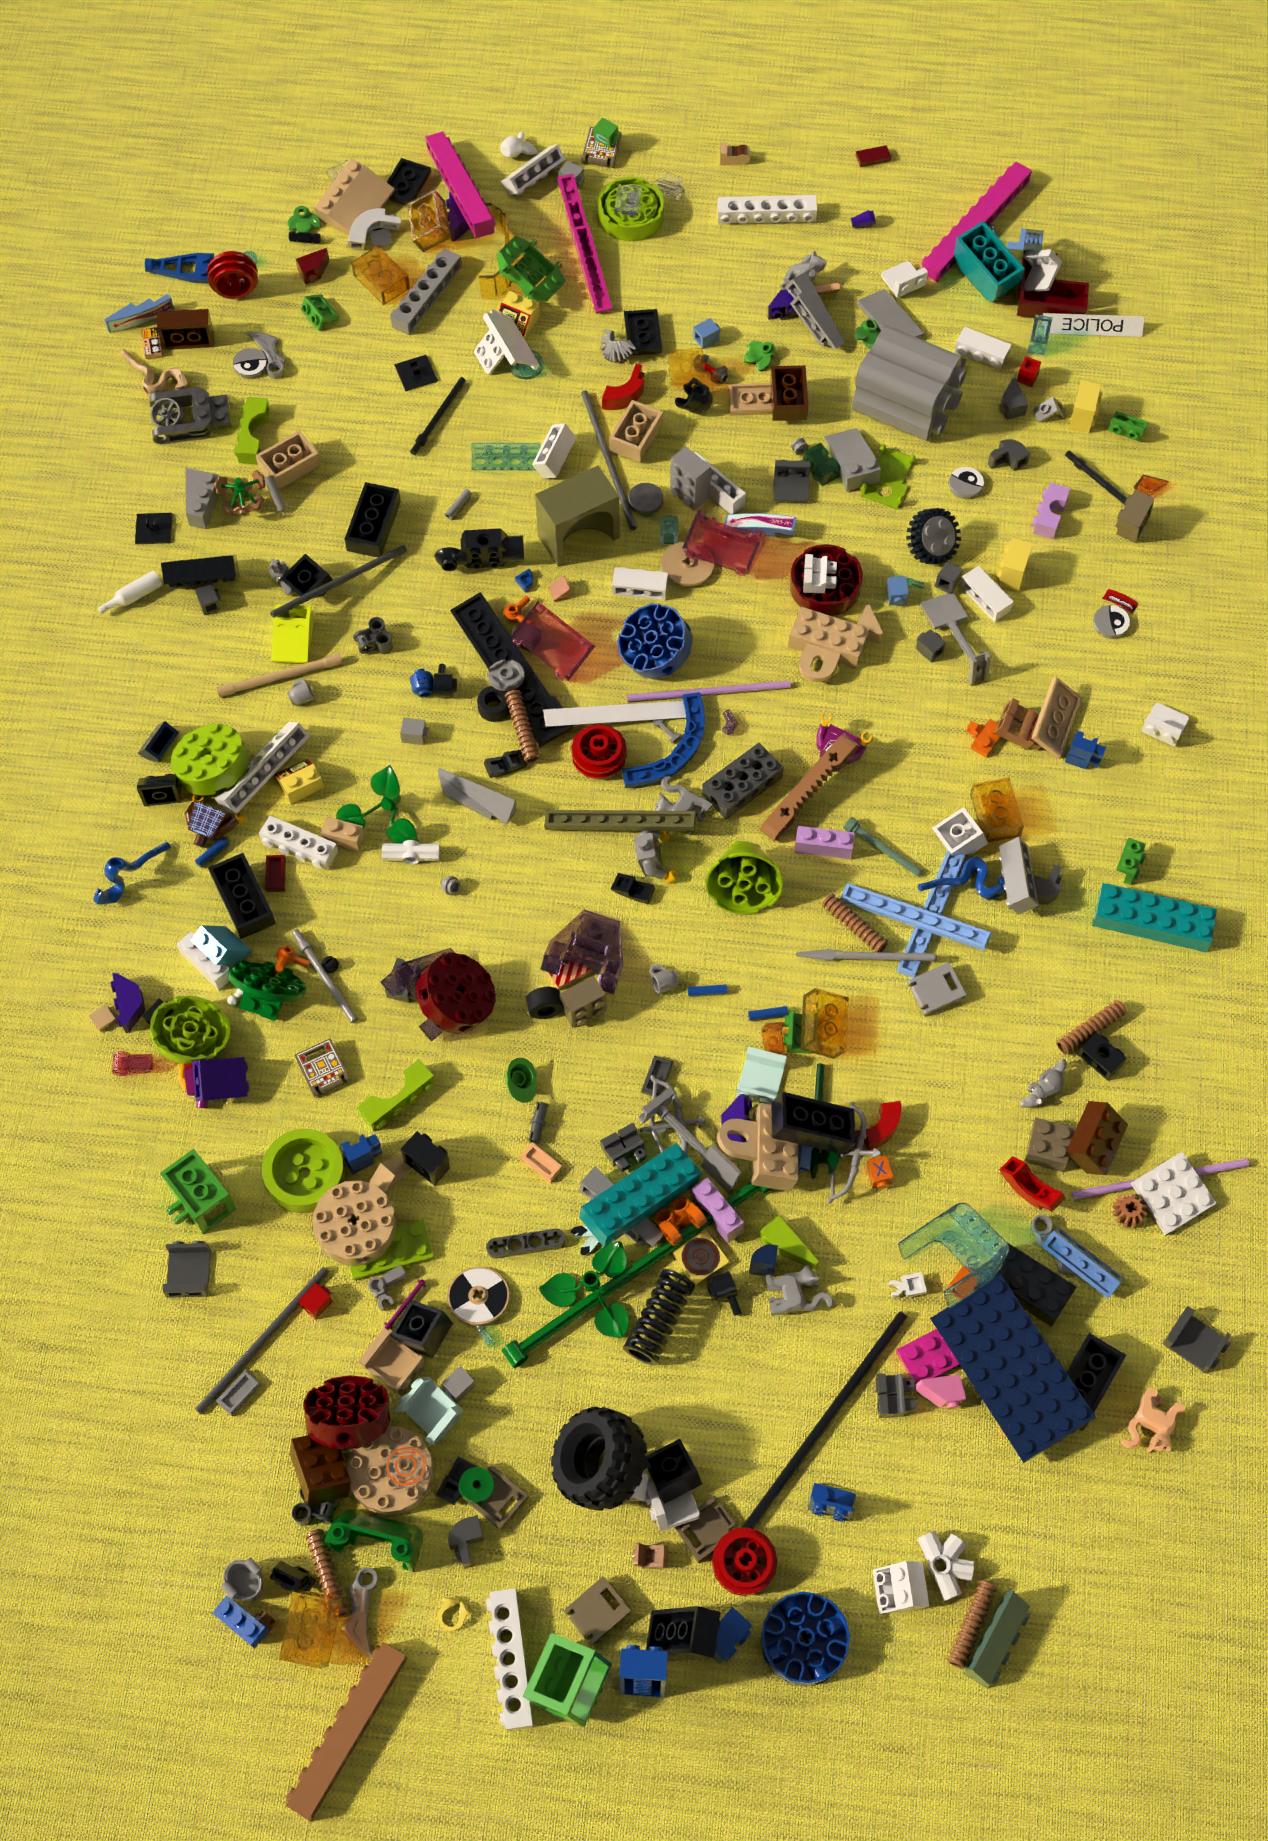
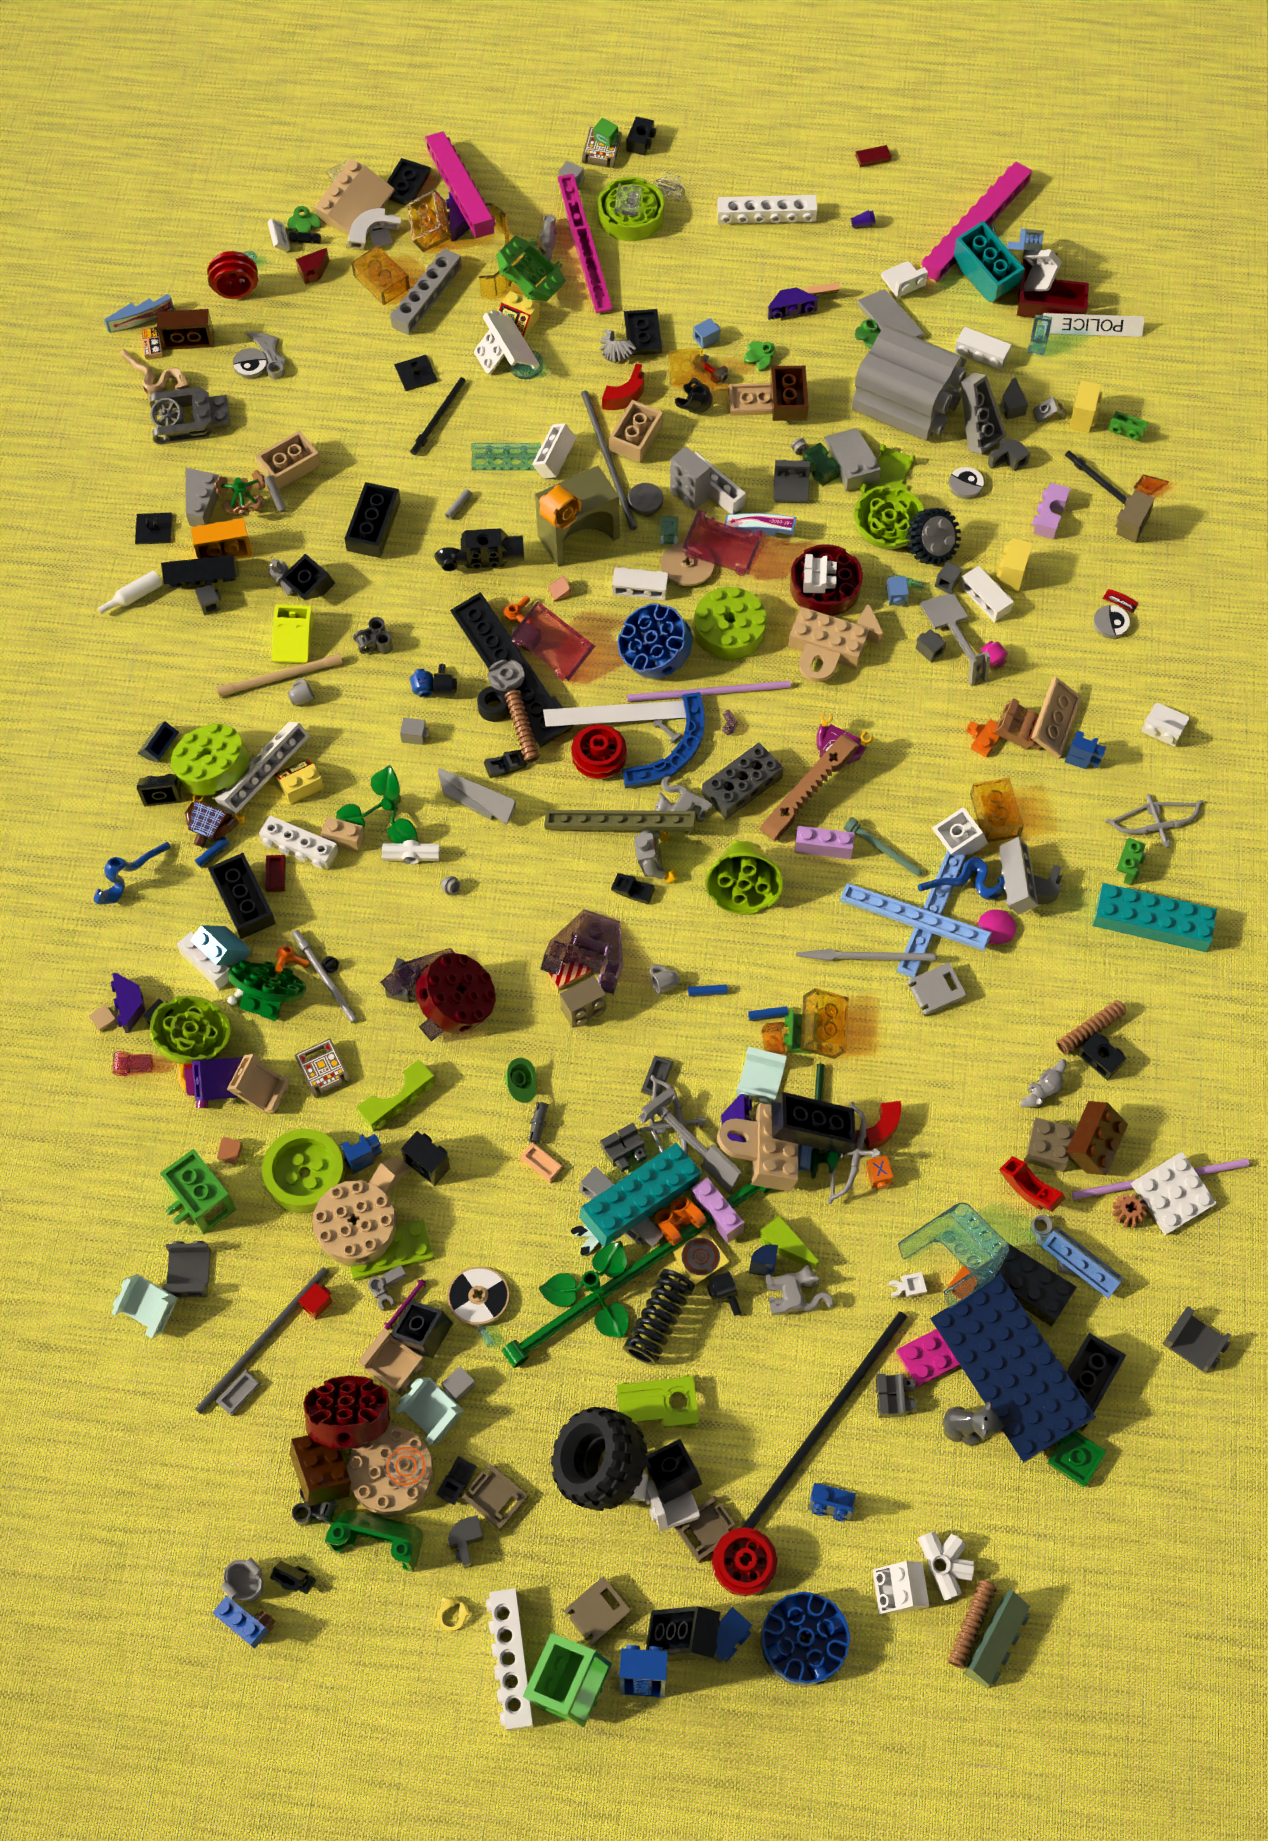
blue plate [145,253,214,284] -> none
lime arch [234,397,270,465] -> none
dark grey piece [270,545,407,618] -> none
clear yellow brick [279,1590,342,1669] -> none
medium nougat brick [285,1642,408,1822] -> none
bright green bracket [301,294,339,331] -> none
medium nougat piece [305,1529,349,1618] -> none
light grey piece [341,1567,379,1658] -> none
green piece [459,1467,494,1503] -> none
dark grey beam [486,1229,566,1259] -> none
white piece [500,132,538,158] -> none
white brick [501,144,566,196] -> none
blue tile [515,568,533,593] -> none
black tyre [526,986,563,1019] -> none
medium nougat bracket [633,1543,668,1569] -> none
tan leg [720,143,750,165] -> none
light grey animal [780,251,827,290] -> none
light grey wedge [785,272,844,349] -> none
medium nougat piece [822,893,888,952] -> none
bright pink slope [915,1374,966,1409] -> none
red brick [1017,356,1041,387] -> none
light nougat animal [1121,1387,1185,1453] -> none
none -> light aqua panel [111,1274,178,1338]
none -> light orange brick [191,518,252,559]
none -> nougat slope [217,1136,243,1165]
none -> tan panel [227,1054,290,1113]
none -> white plate [268,219,290,252]
none -> light grey animal [539,214,557,260]
none -> light orange brick [539,484,582,529]
none -> lime piece [616,1375,699,1429]
none -> black brick [626,116,656,156]
none -> lime brick [694,587,767,660]
none -> lime brick [854,486,924,549]
none -> dark grey animal [943,1401,1004,1446]
none -> light grey wedge [960,373,1006,454]
none -> dark pink dish [978,909,1016,944]
none -> dark pink head [981,641,1008,668]
none -> green plate [1047,1431,1107,1488]
none -> light grey piece [1105,794,1203,848]

